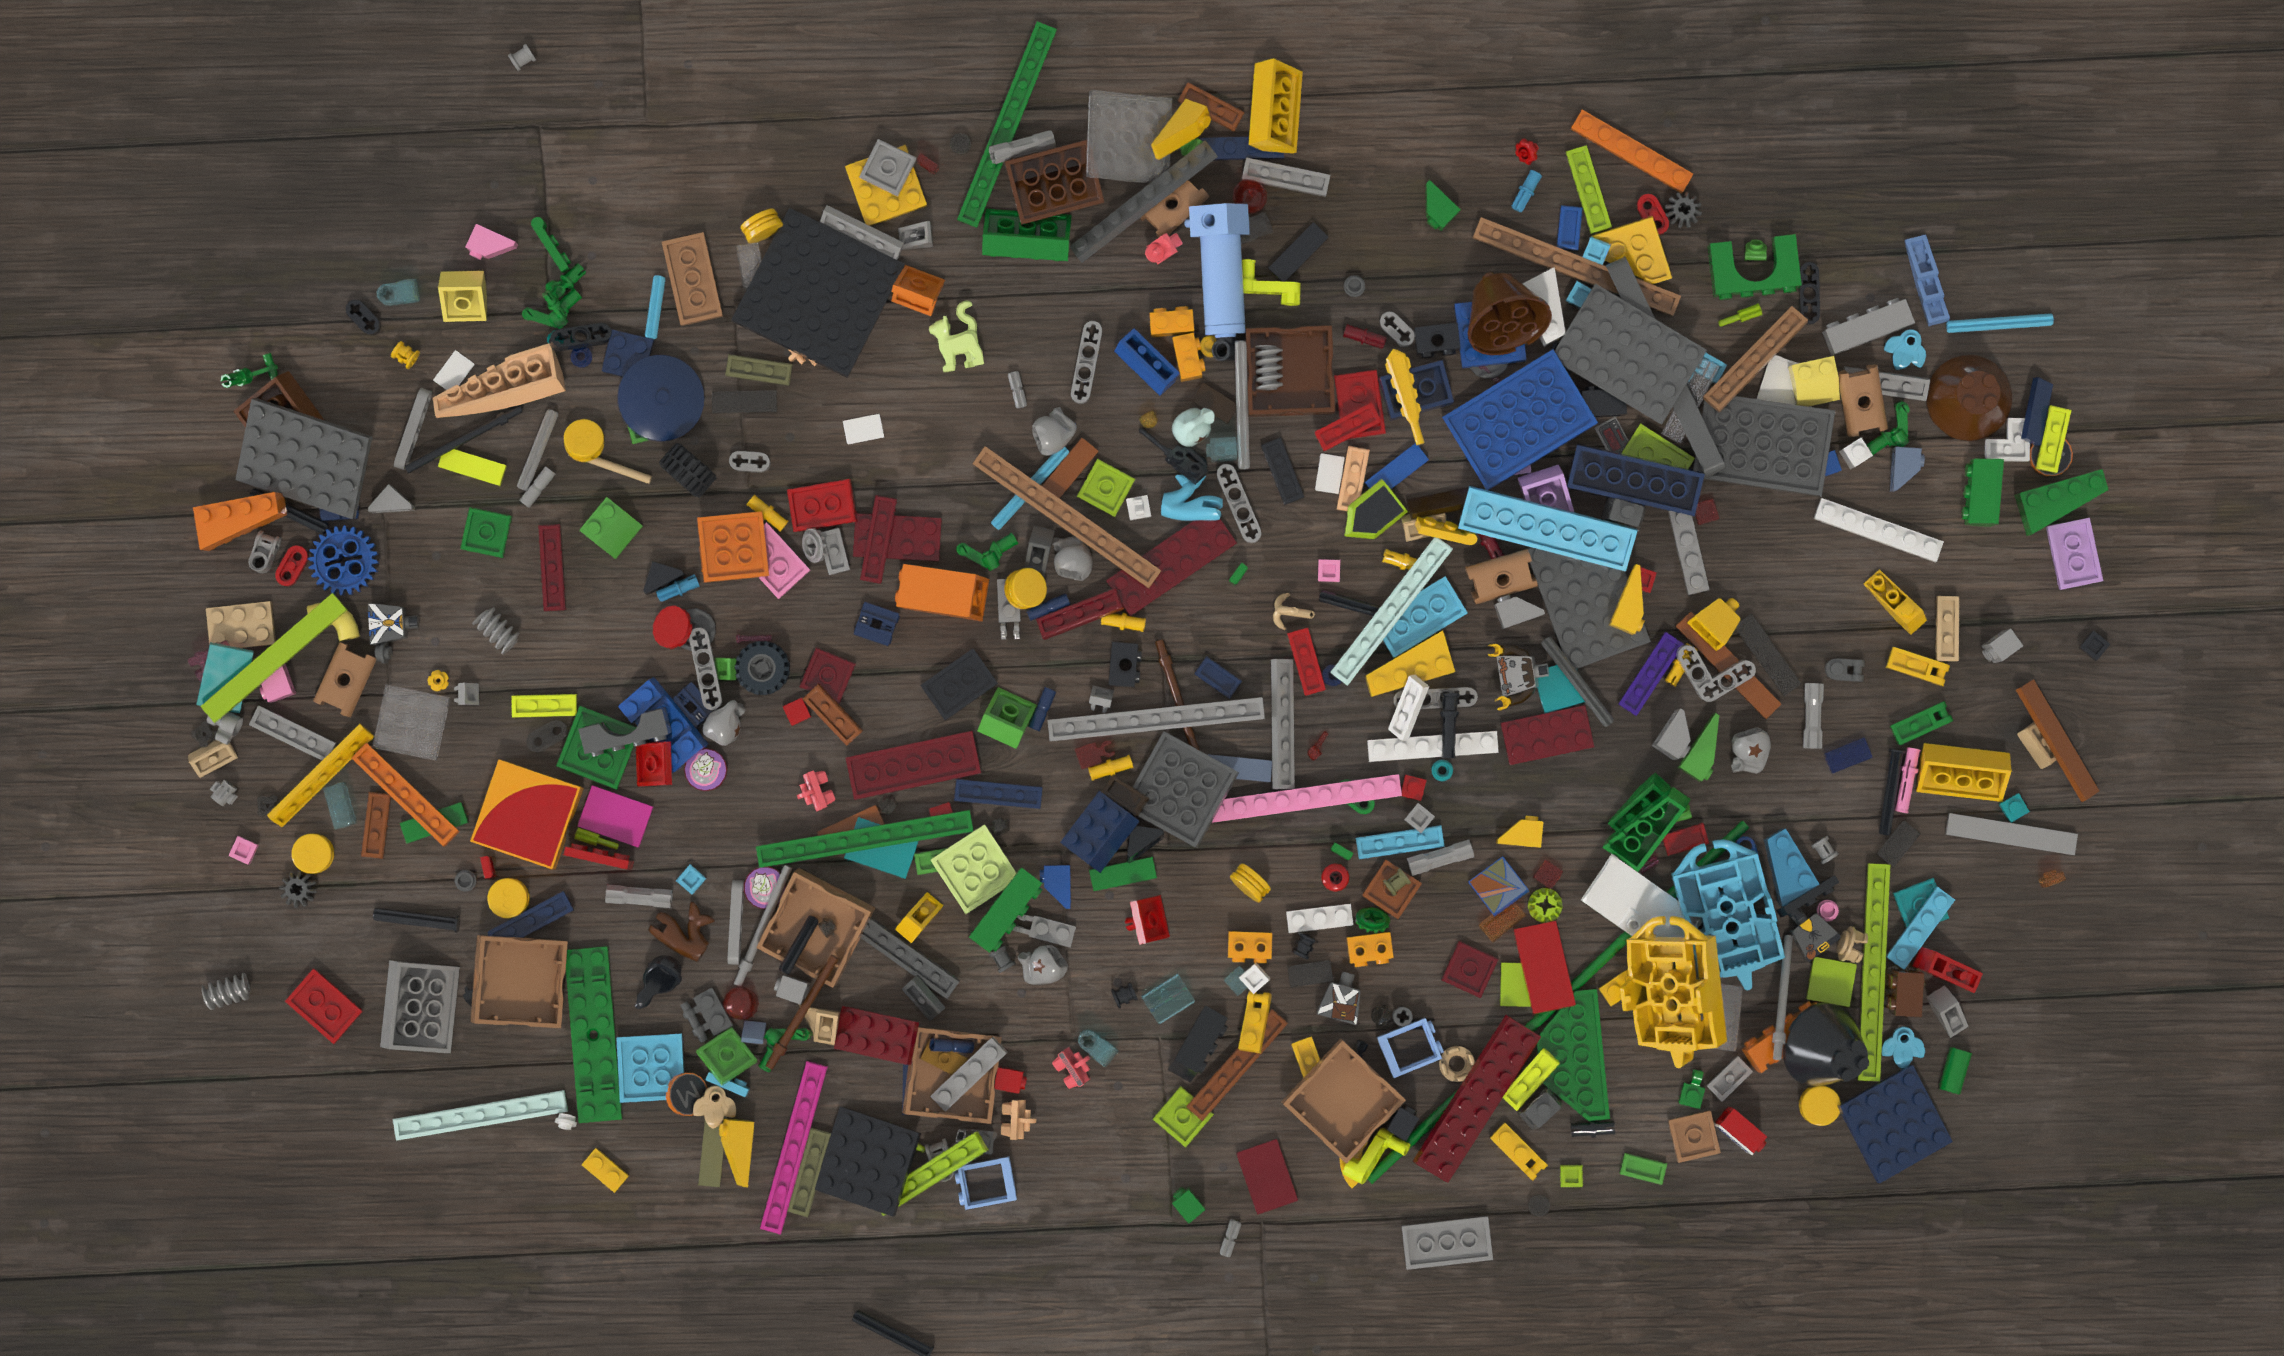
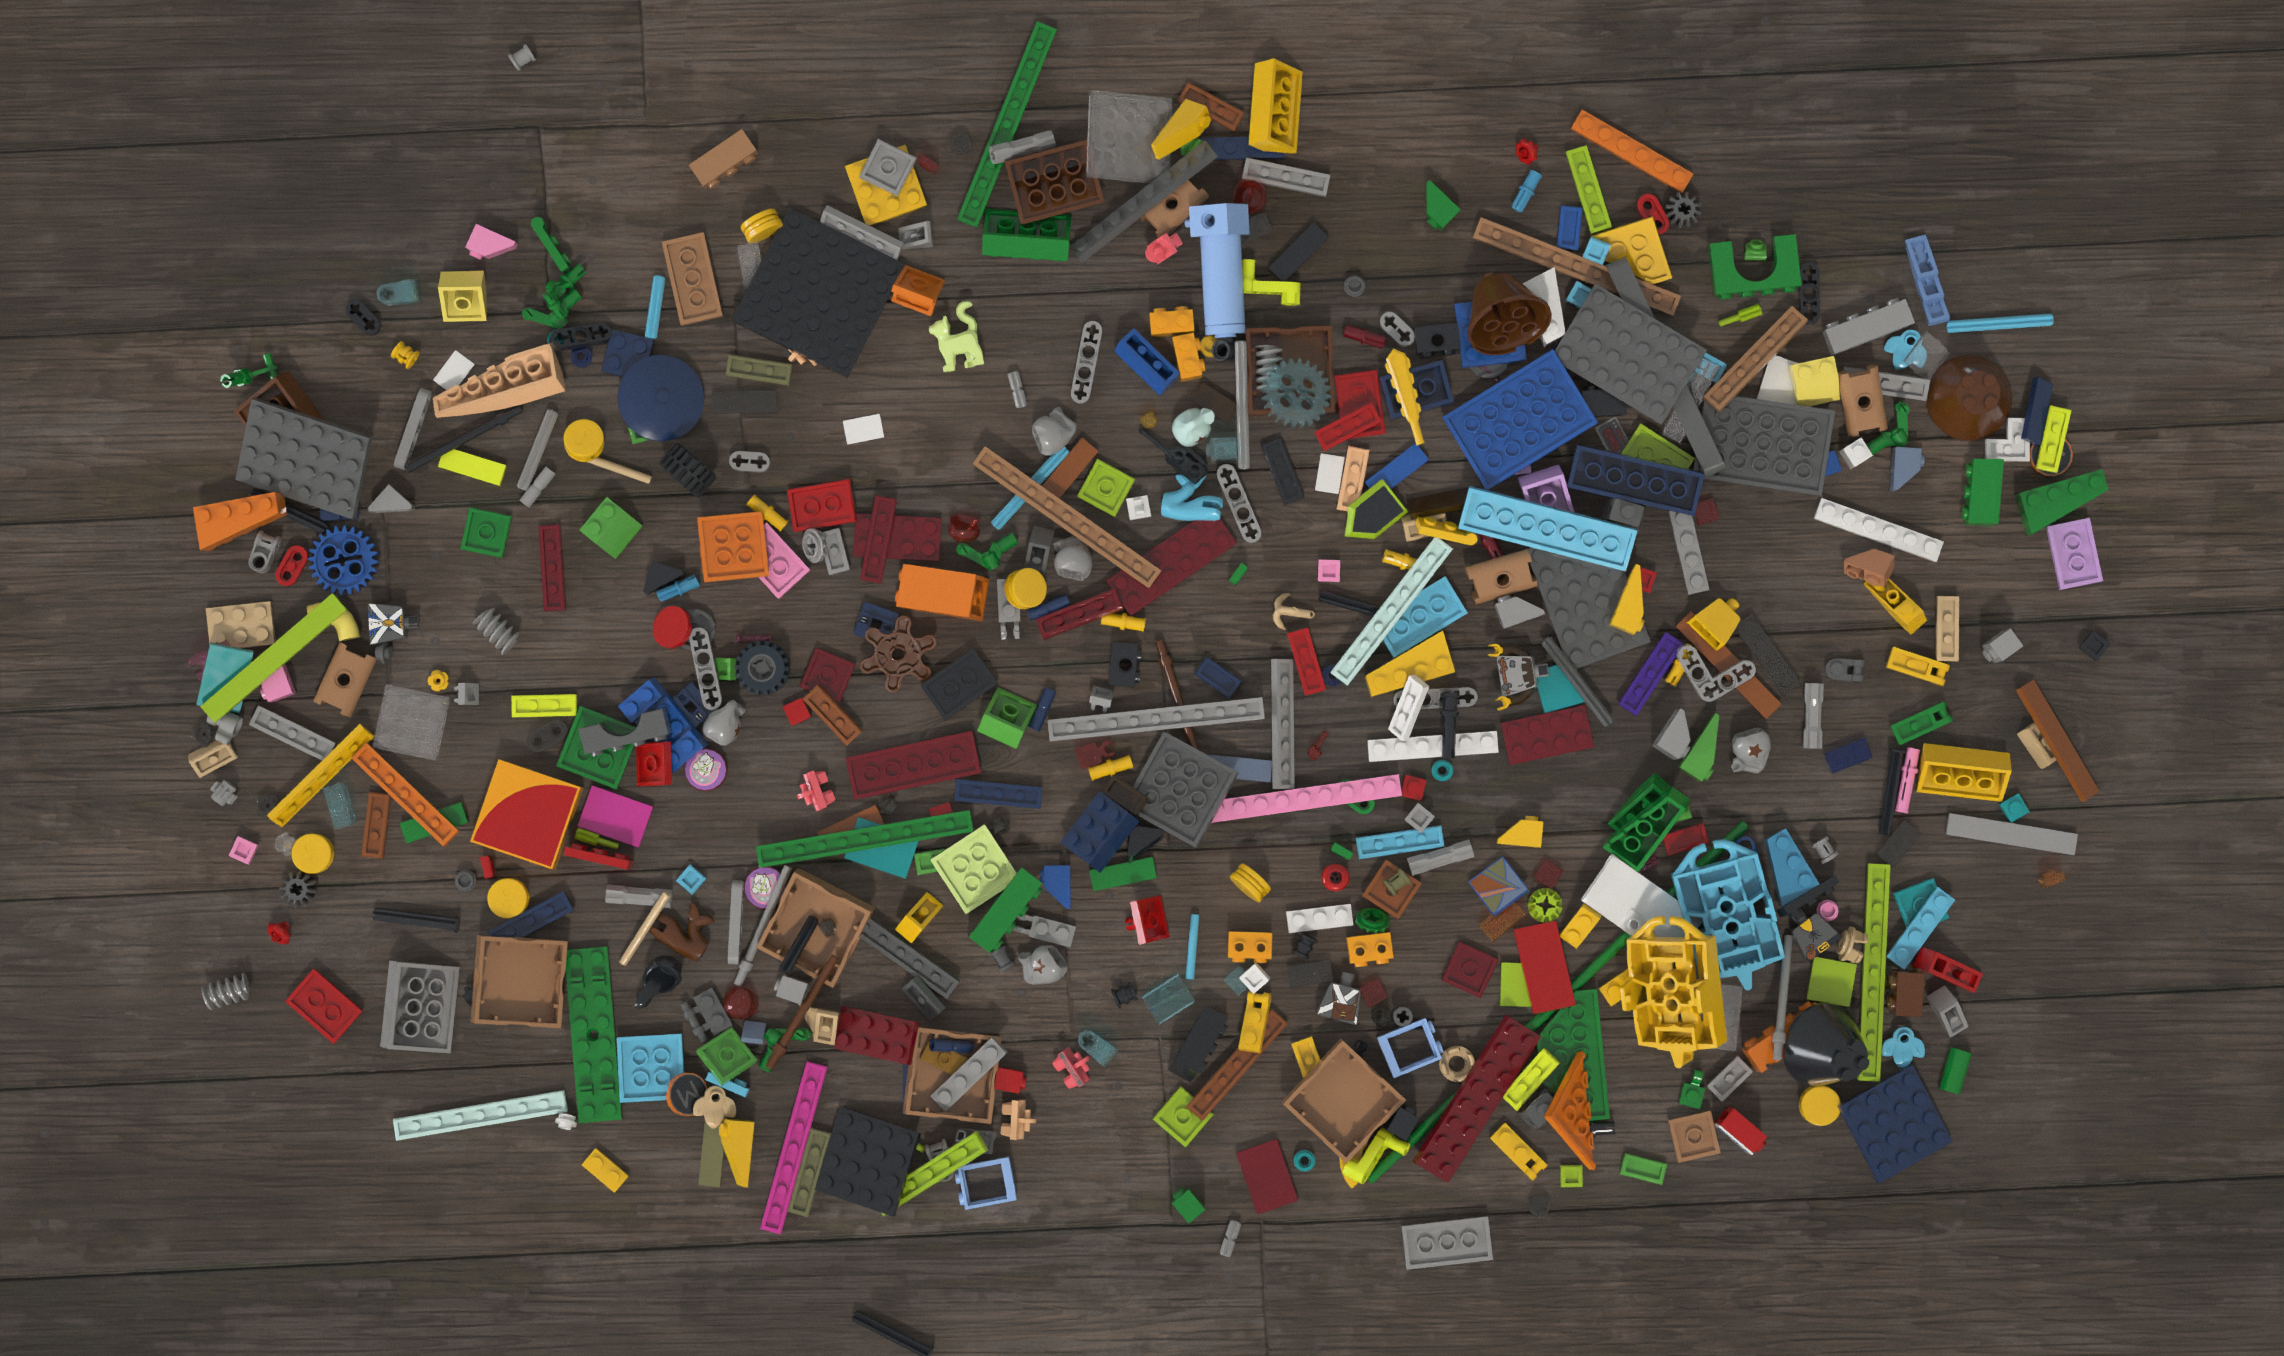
none -> red piece [267,921,291,945]
none -> clear plate [275,832,296,857]
none -> tan bar [619,891,671,966]
none -> medium nougat brick [689,129,758,189]
none -> reddish brown plate [860,615,936,693]
none -> clear red hair [948,515,981,543]
none -> medium azure bar [1186,914,1199,979]
none -> clear light blue gear [1261,358,1332,429]
none -> teal plate [1294,1150,1315,1172]
none -> clear red tile [1358,978,1387,1007]
none -> orange tile [1544,1051,1596,1170]
none -> yellow plate [1560,903,1602,949]
none -> nougat slope [1844,549,1895,587]
none -> clear piece [1903,331,1950,379]

